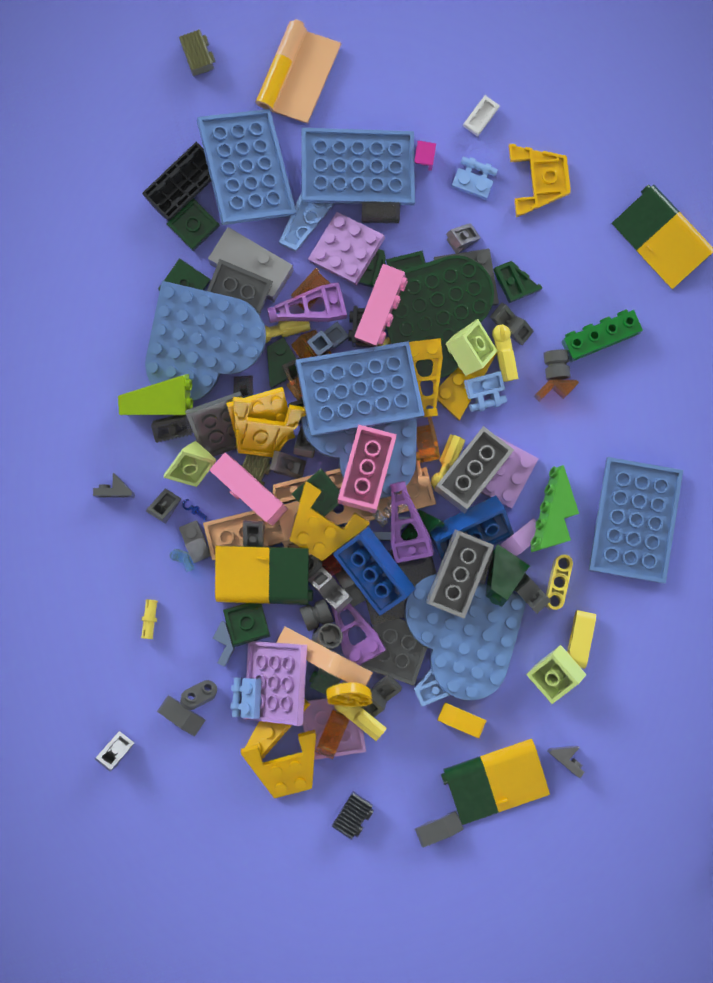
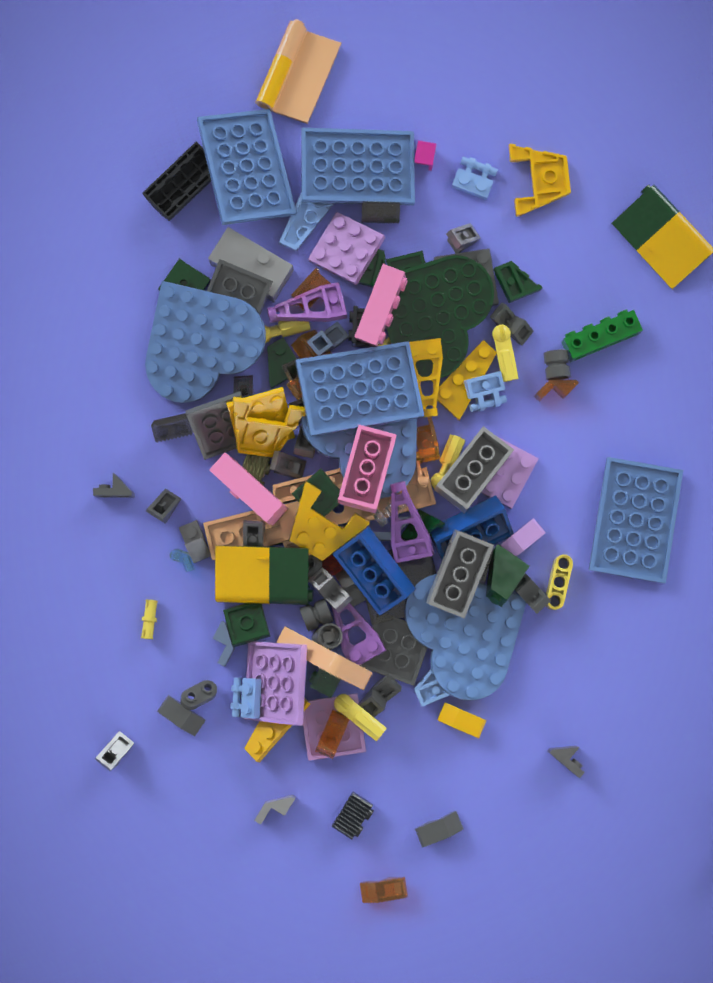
lime slope [118,374,193,415] -> none
yellowish green slope [163,440,216,487] -> none
dark green plate [166,198,220,251] -> none
olive brick [179,29,215,77] -> none
clear blue hand [182,499,207,520] -> none
yellow wing [241,729,316,798] -> none
yellow piece [326,683,373,707] -> none
door [441,739,550,825] -> none
yellowish green slope [446,319,498,376] -> none
white plate [463,95,500,137] -> none
yellowish green brick [526,645,586,704] -> none
bright green slope [530,465,579,552] -> none
light yellow beam [567,610,596,669] -> none
none -> light grey slope [254,795,296,825]
none -> clear orange slope [360,877,408,903]

